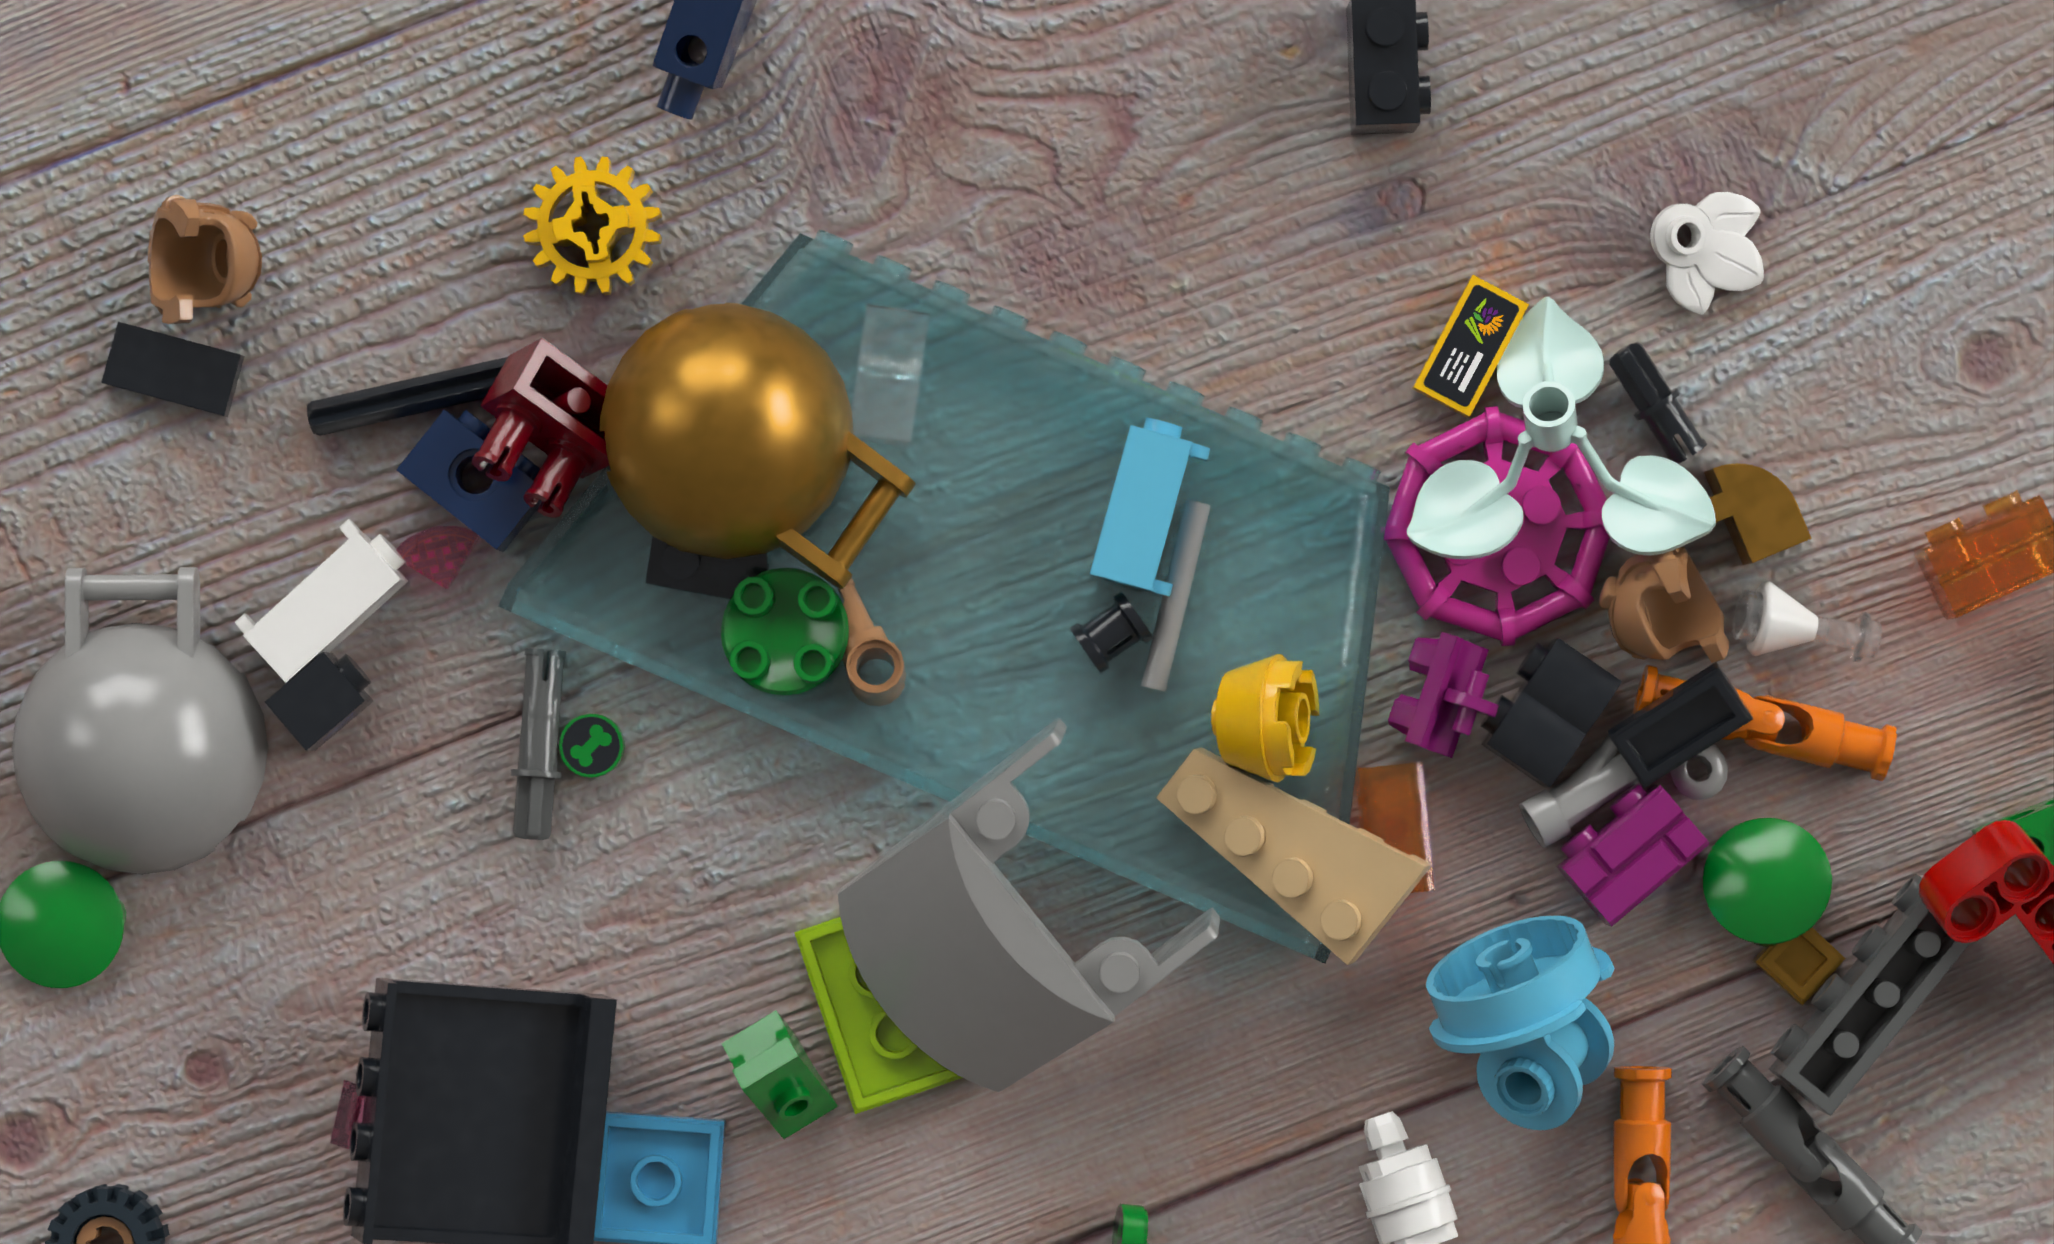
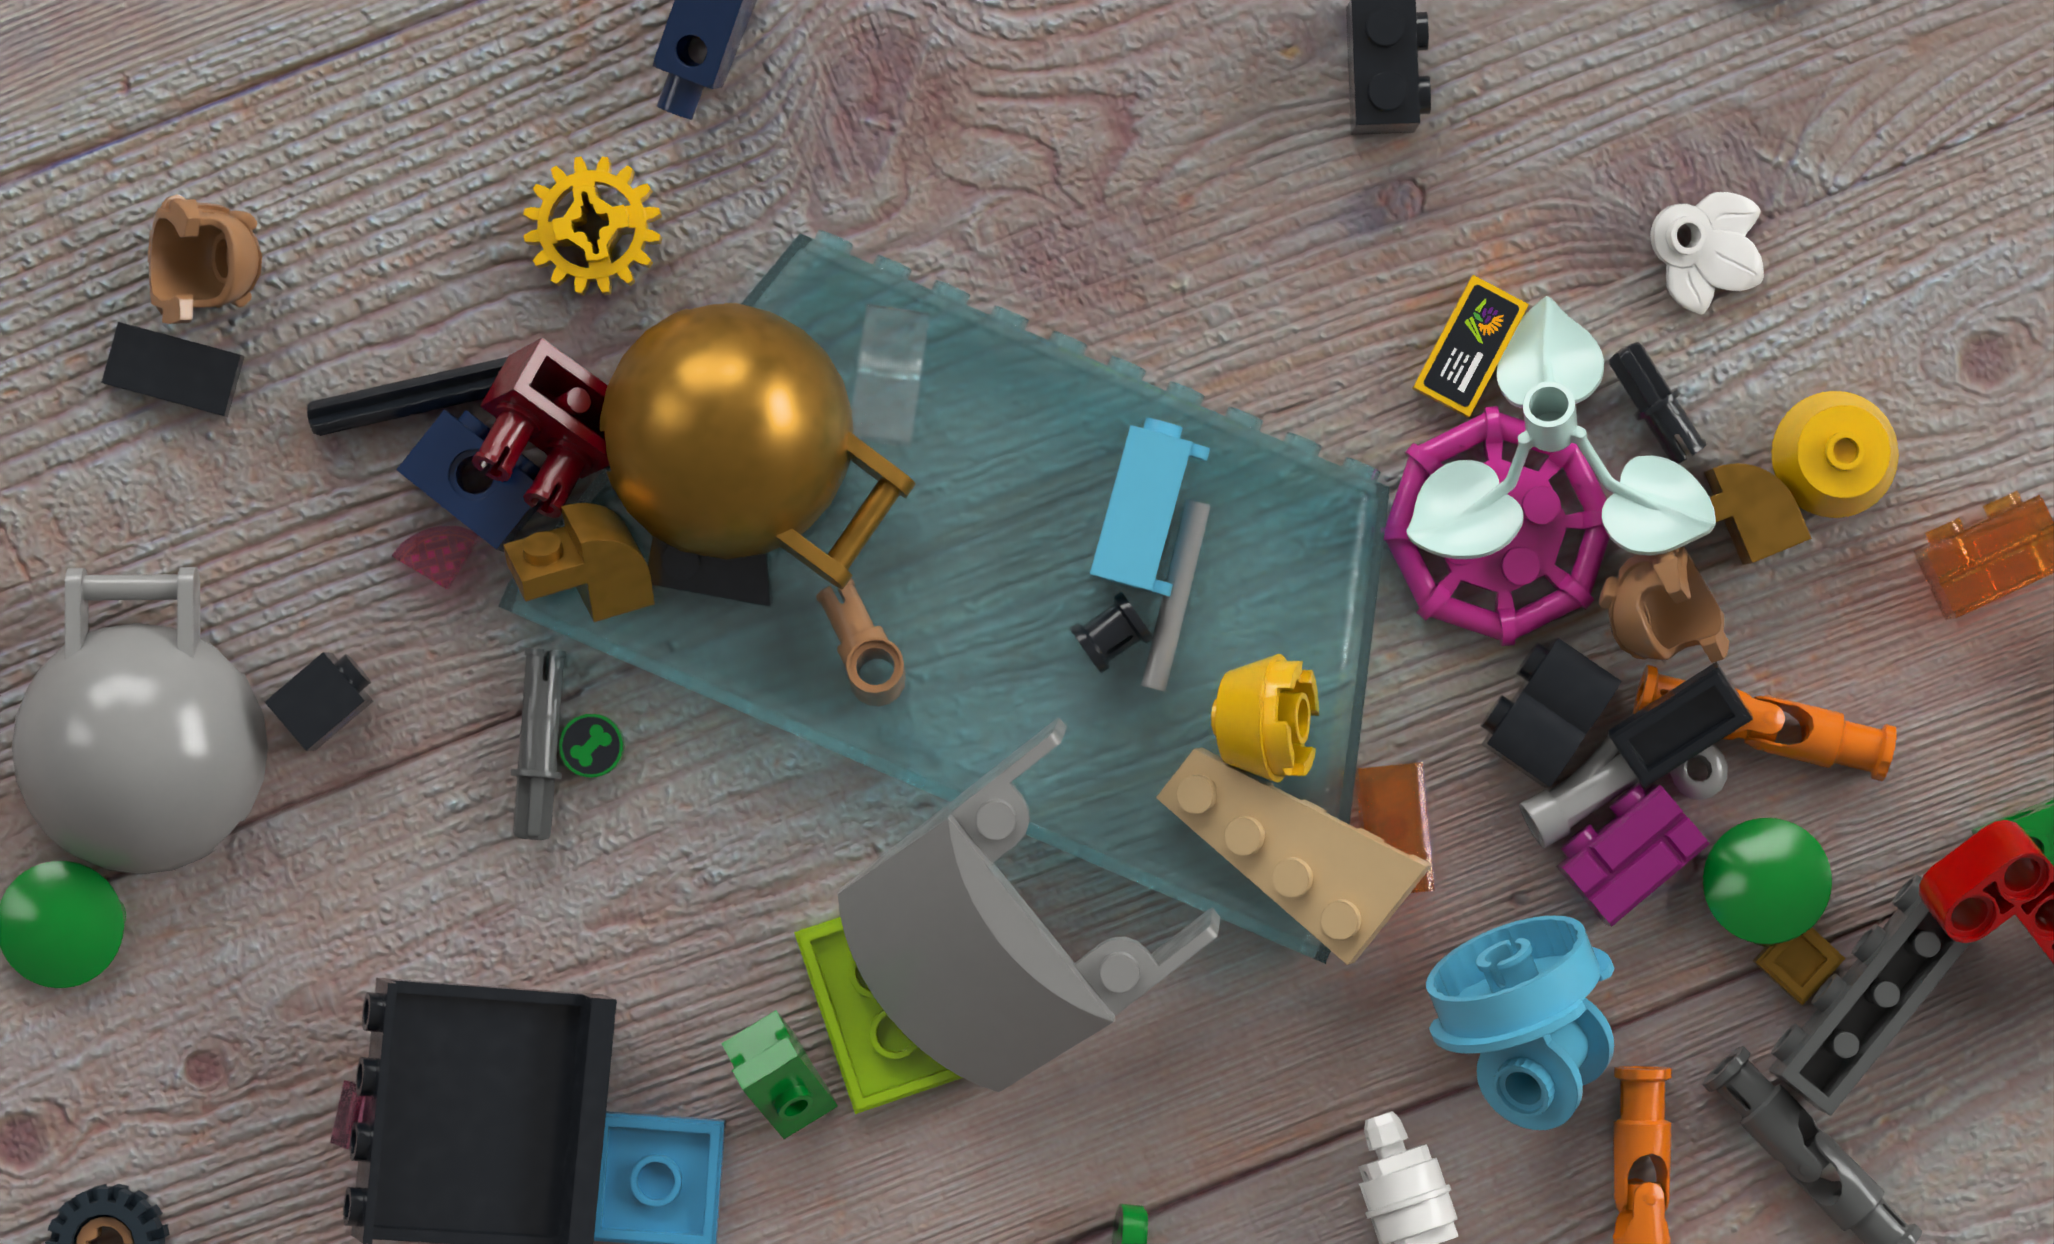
white brick [235,519,408,683] -> none
green dish [721,568,849,695] -> none
magenta hips [1388,632,1499,758] -> none
piece [1733,581,1882,663] -> none
none -> pearl gold brick [503,503,655,622]
none -> yellow cone [1771,391,1899,518]

